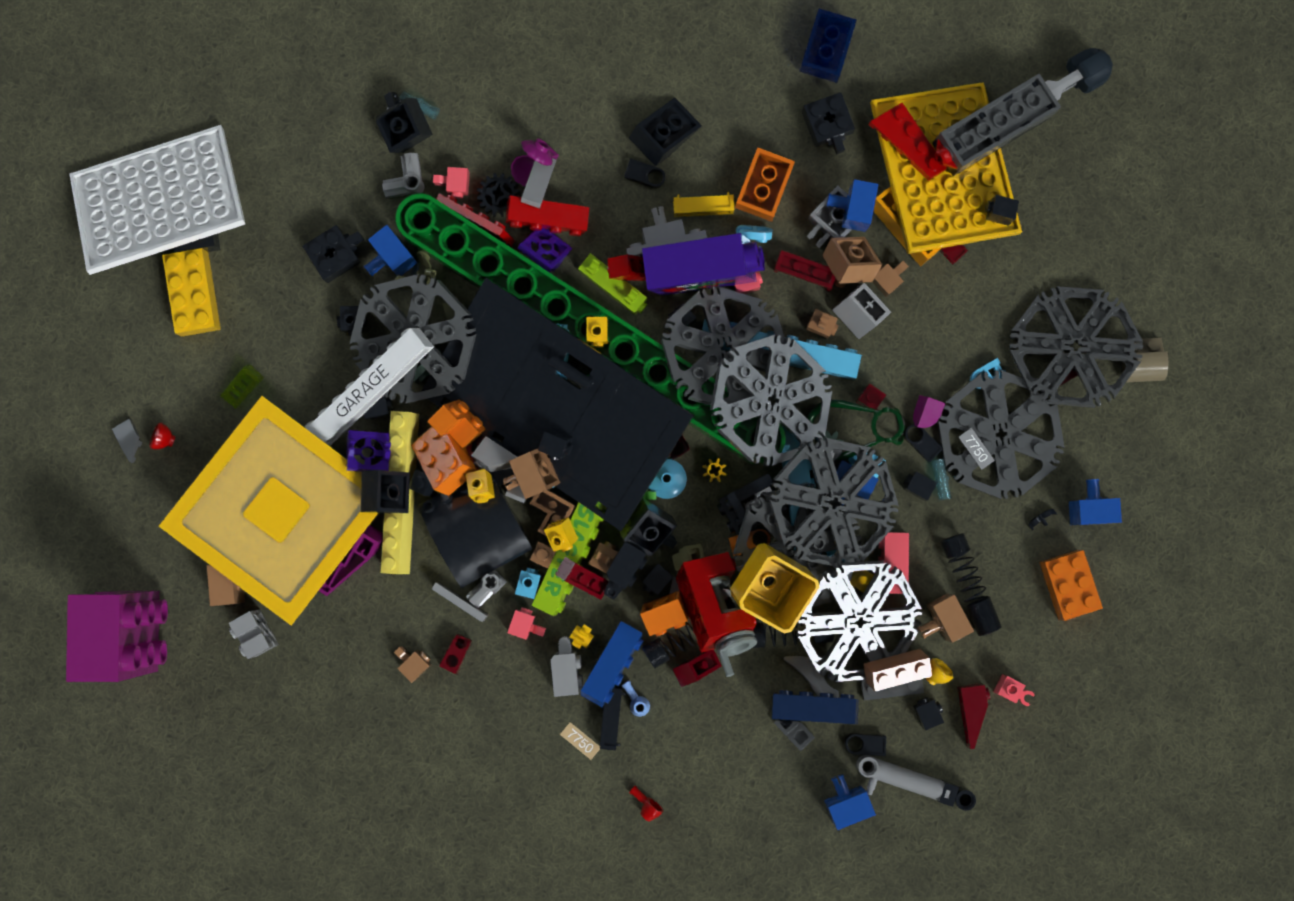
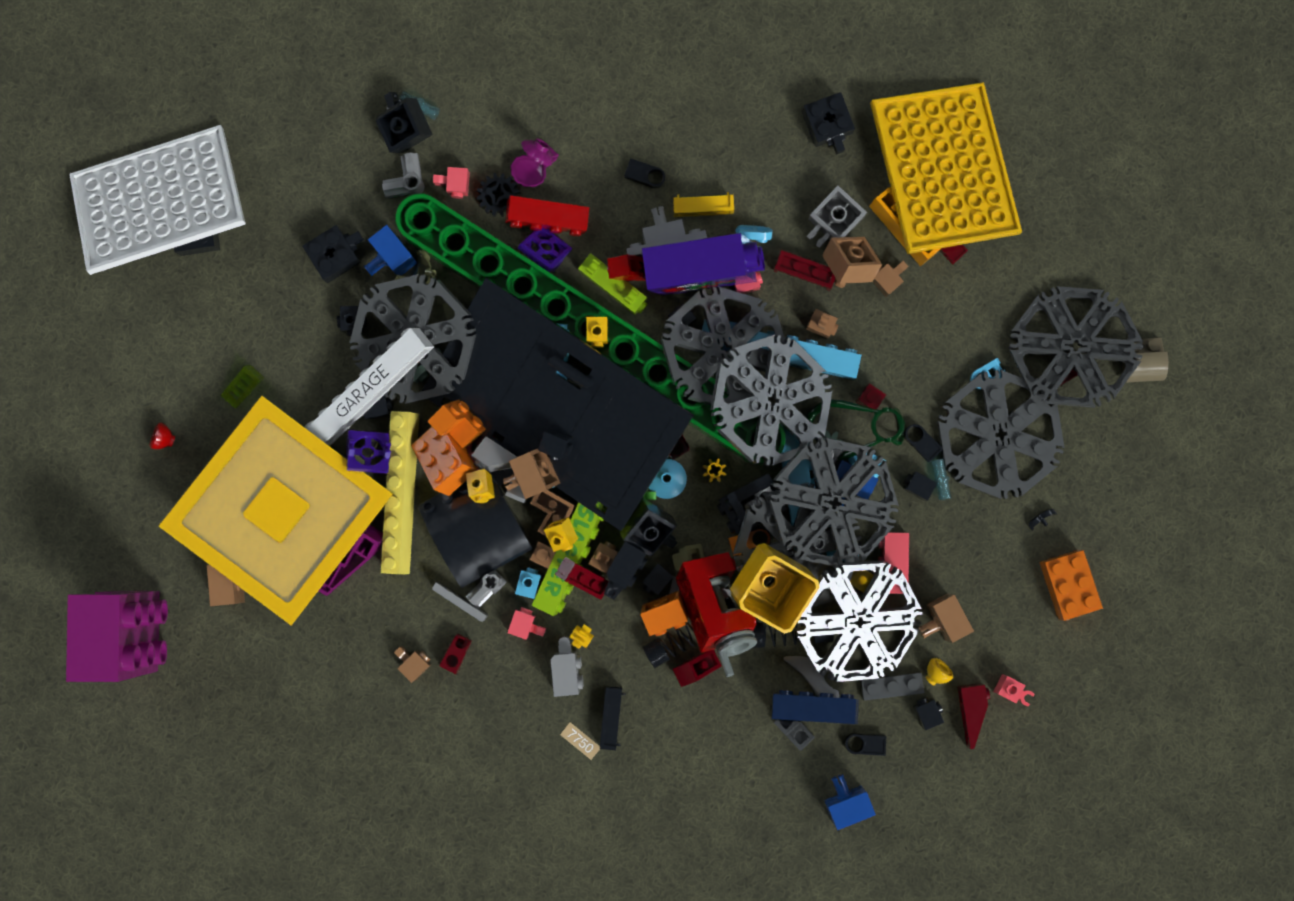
dark grey slope [112,419,142,463] -> none
yellow brick [162,248,221,337] -> none
light grey brick [229,609,279,659] -> none
black slope [361,470,410,513] -> none
black brick [409,469,438,497] -> none
red wing [436,193,515,247] -> none
light grey tile [521,158,556,208] -> none
blue brick [581,621,644,707] -> none
light blue bar [621,680,650,717] -> none
black slope [629,98,702,167] -> none
red bar [629,785,663,822] -> none
orange brick [735,147,795,222] -> none
clear blue brick [799,8,857,83] -> none
blue brick [826,179,879,232] -> none
light grey slope [832,283,891,339] -> none
light grey piece [856,755,976,811] -> none
brick [864,649,932,691] -> none
red wing [868,102,947,181] -> none
magenta brick [913,395,945,428] -> none
dark grey piece [932,48,1113,177] -> none
black piece [940,533,1002,636] -> none
light grey sticker [959,428,995,469] -> none
black brick [985,195,1019,226] -> none
blue brick [1069,479,1122,525] -> none

